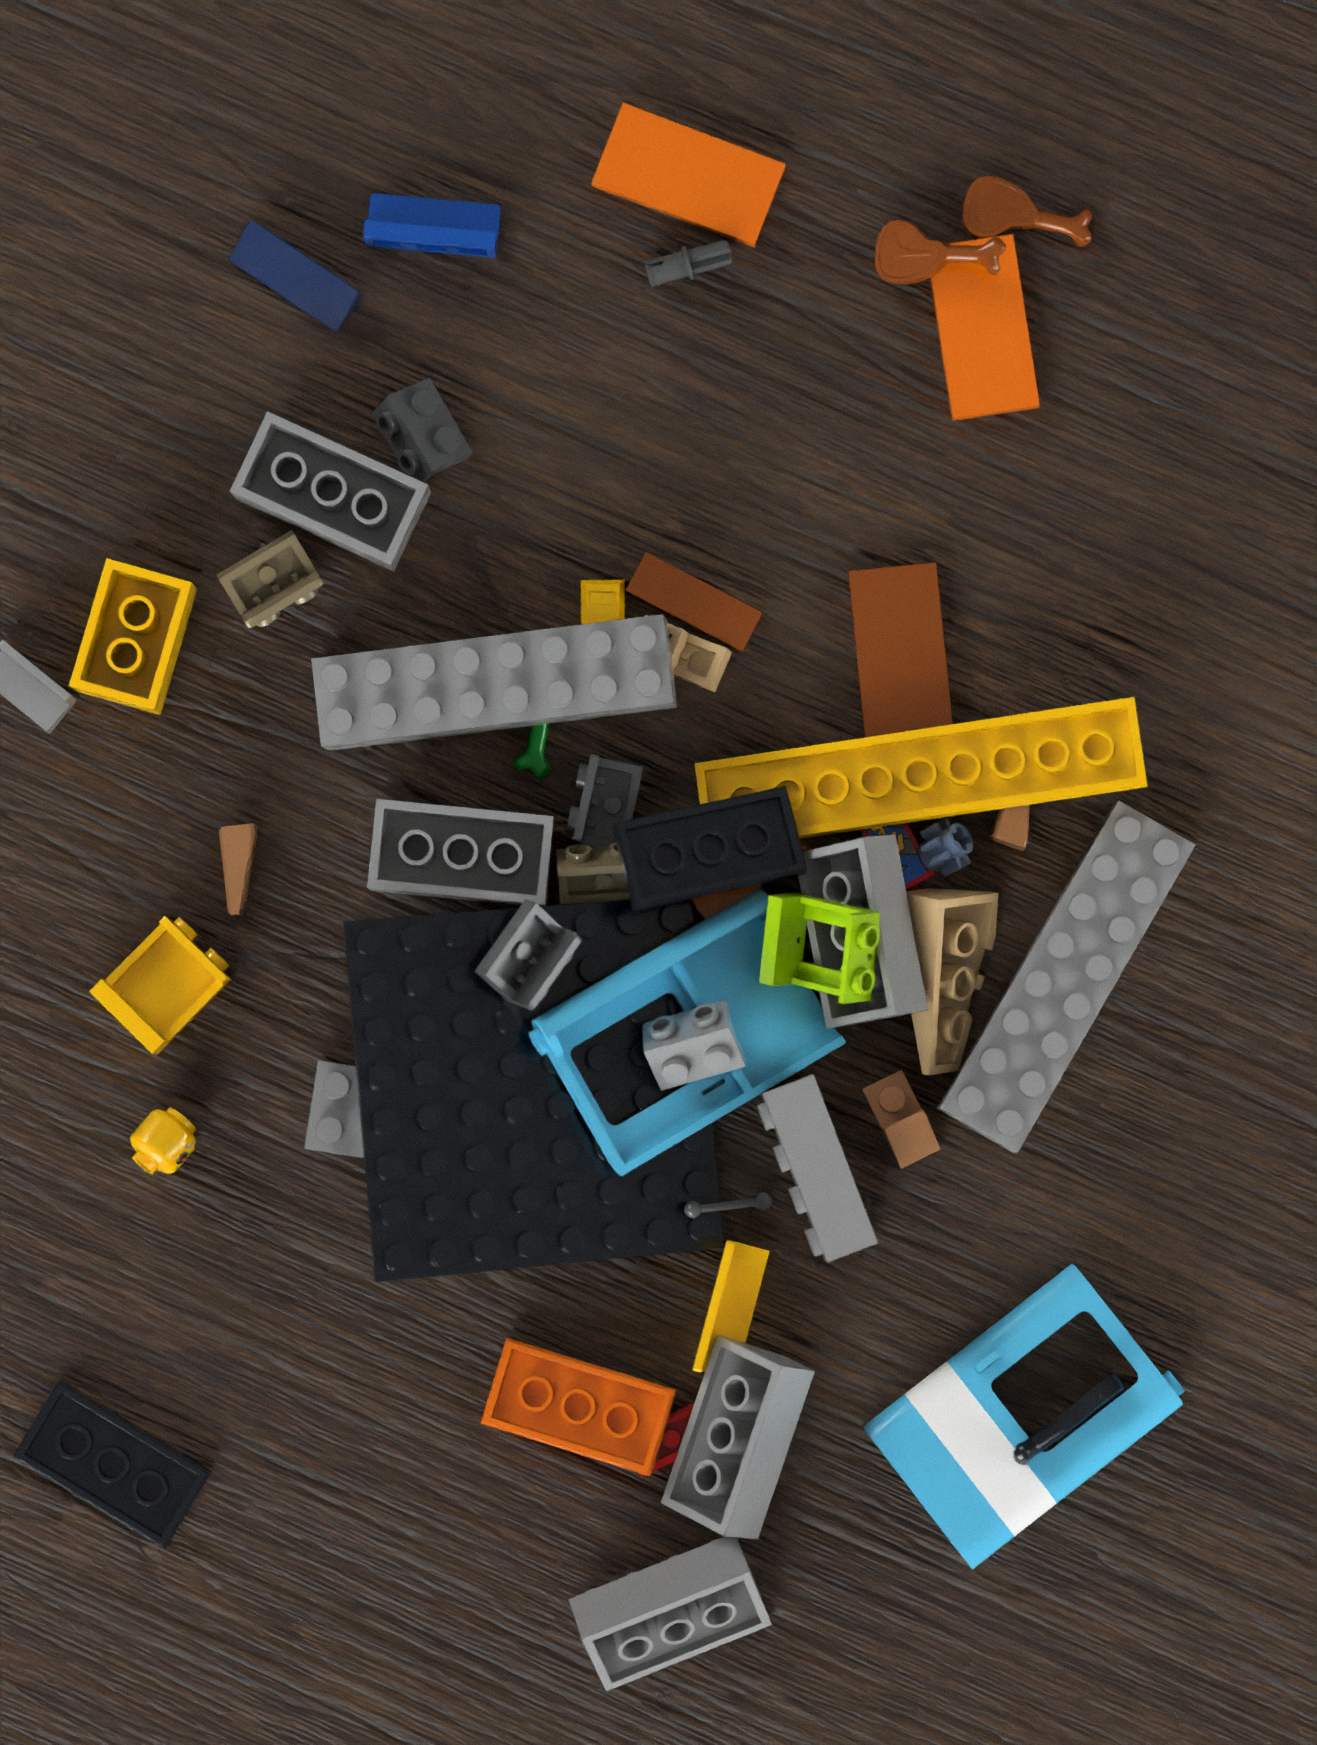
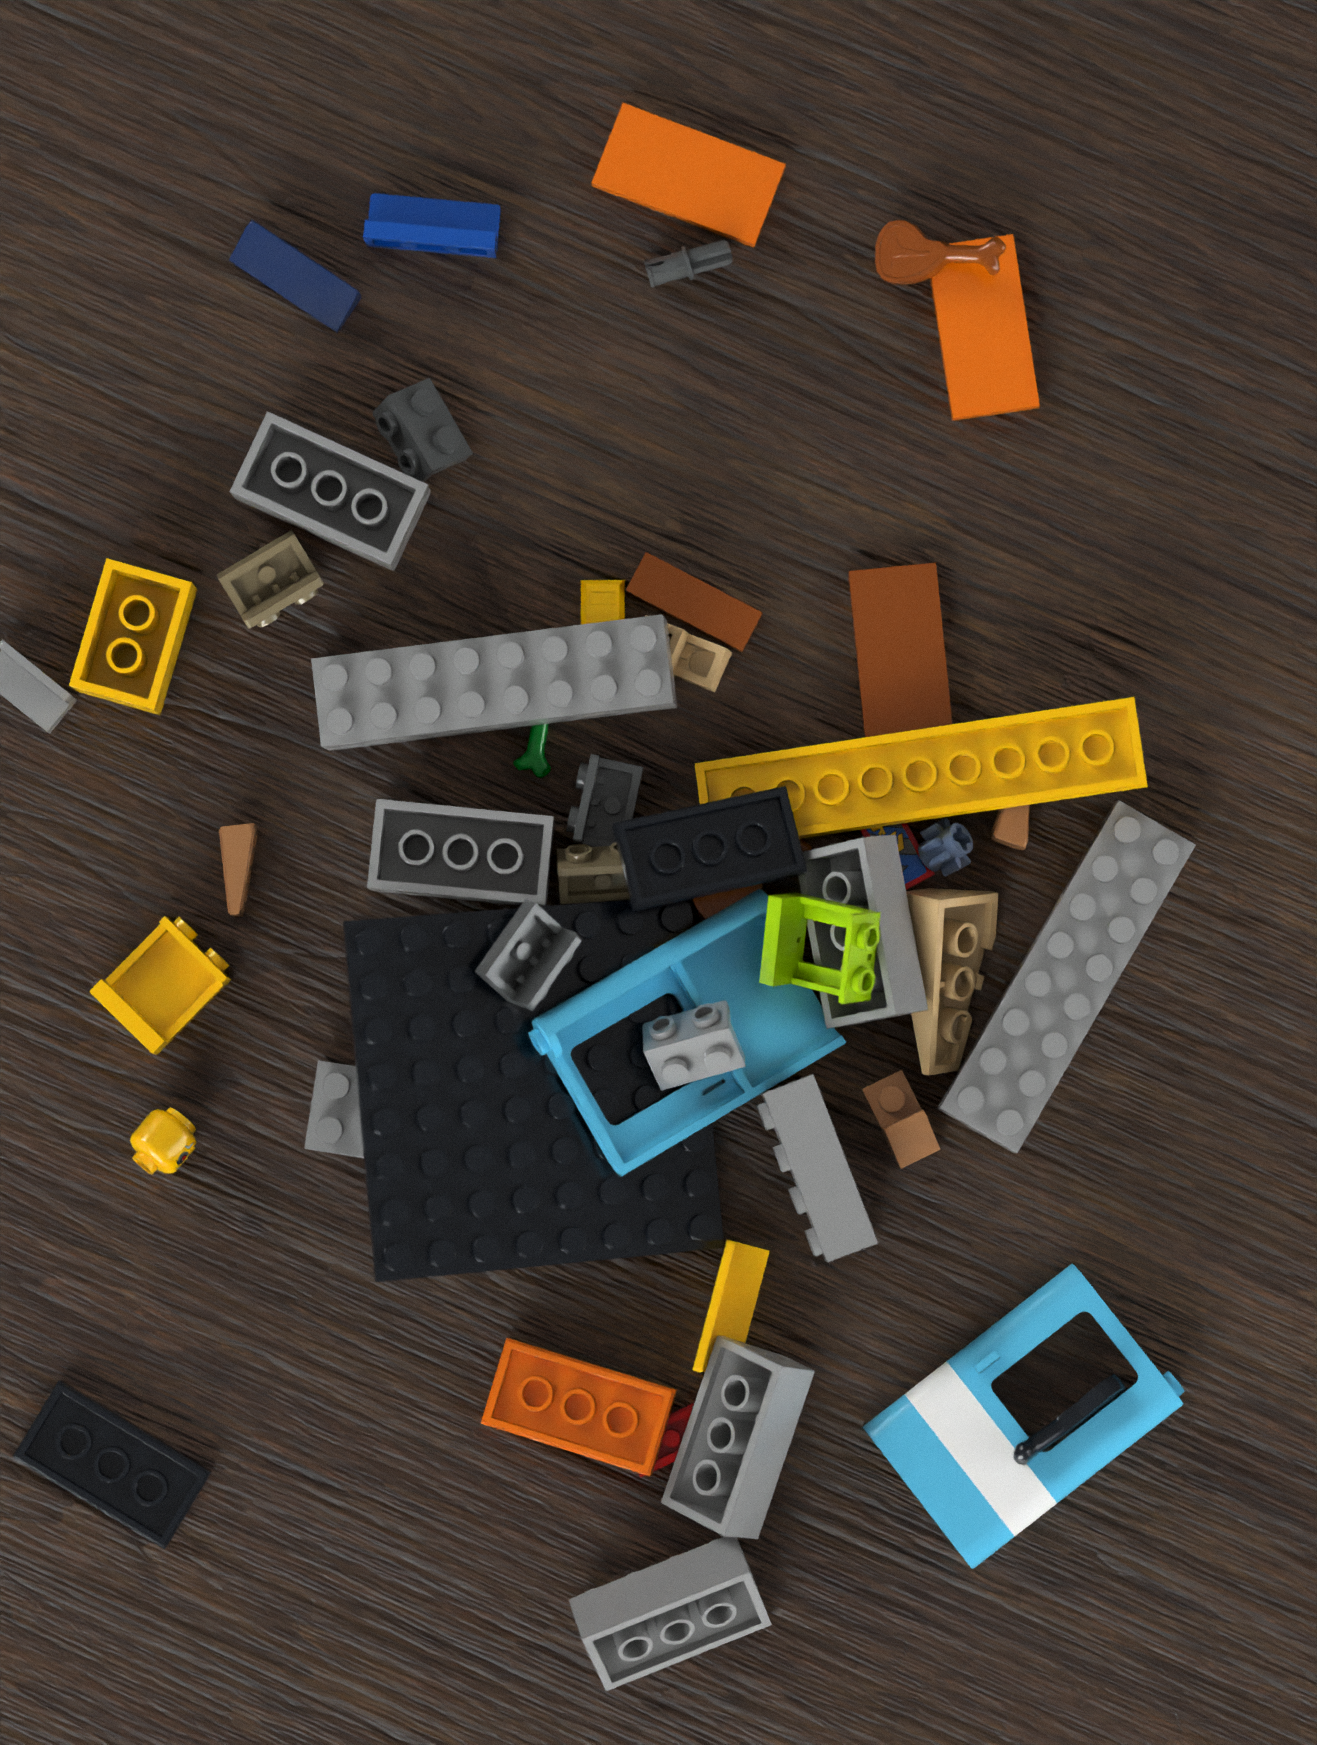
dark grey hinge [684,1192,772,1218] -> none
dark orange piece [962,176,1092,247] -> none

